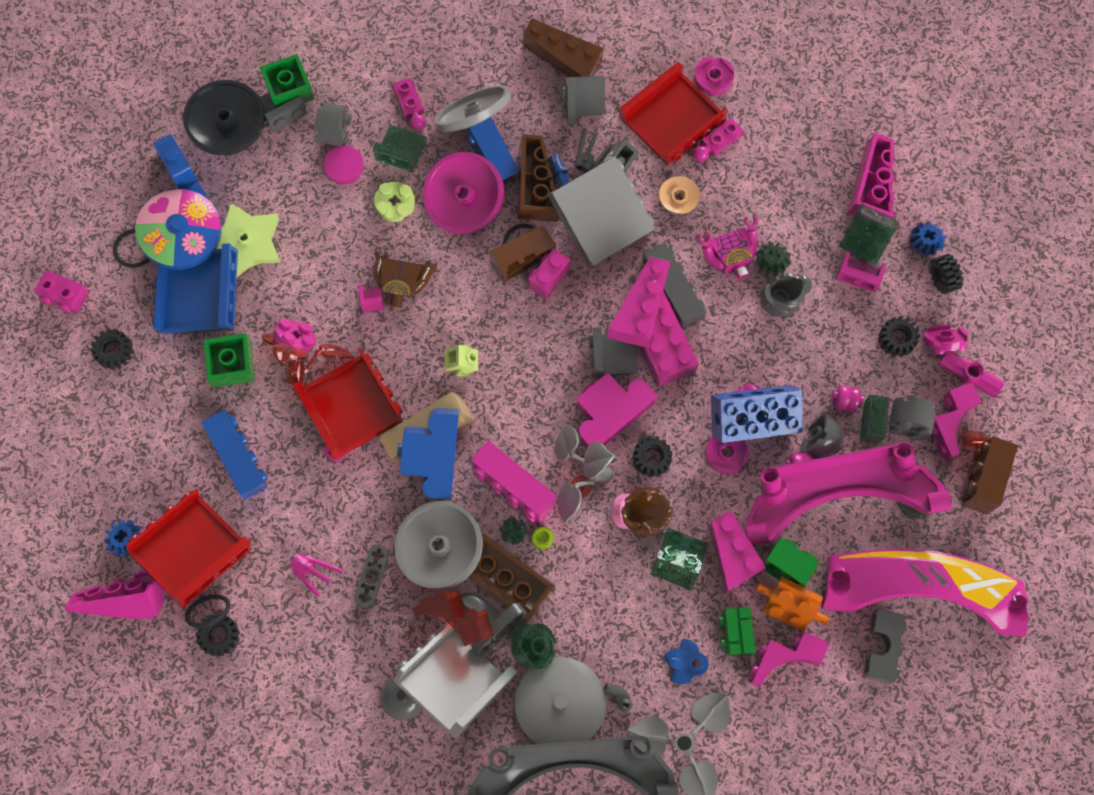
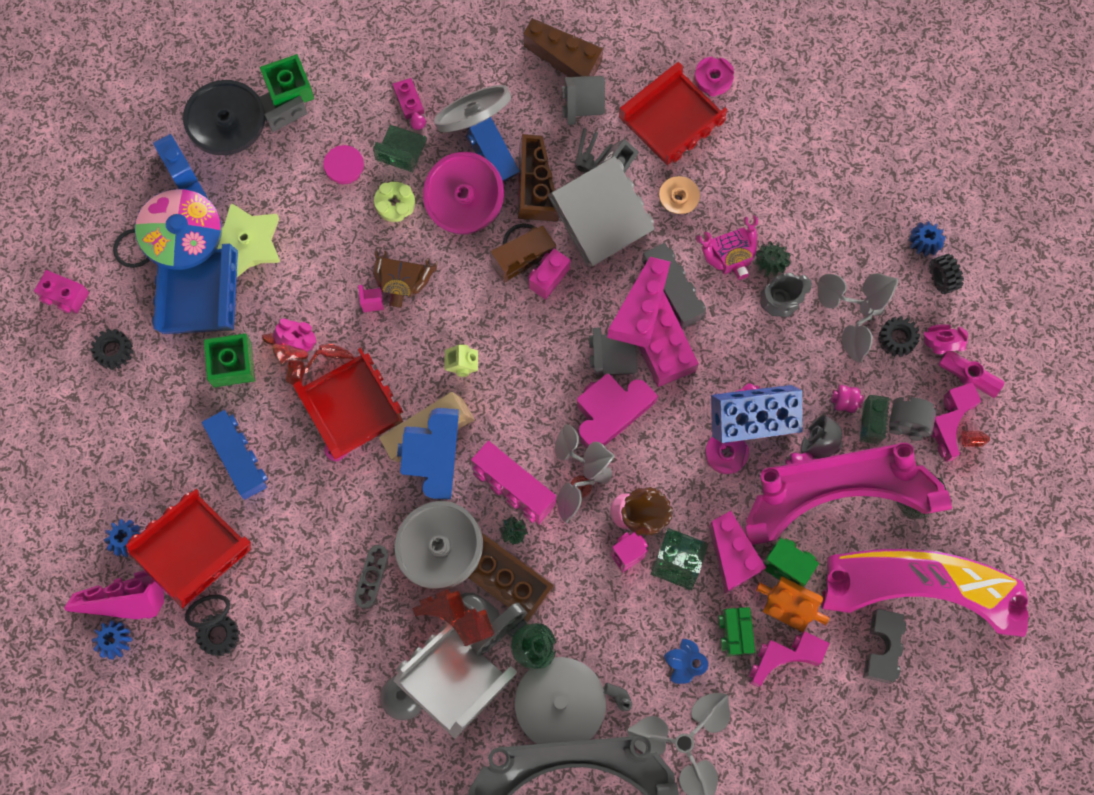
dark pink plant [290,553,343,597] -> none
dark grey brick [314,102,352,147] -> none
lime tile [531,527,553,550] -> none
blue axle [548,154,570,188] -> none
black tyre [632,436,673,477] -> none
dark pink plate [693,118,744,162] -> none
dark pink panel [836,251,887,293] -> none
clear green brick [839,204,899,265] -> none
dark pink wedge [847,133,894,226] -> none
reddish brown brick [961,436,1018,515] -> none
none -> blue gear [91,620,133,660]
none -> dark pink brick [610,532,648,573]
none -> light grey plant [818,273,899,362]

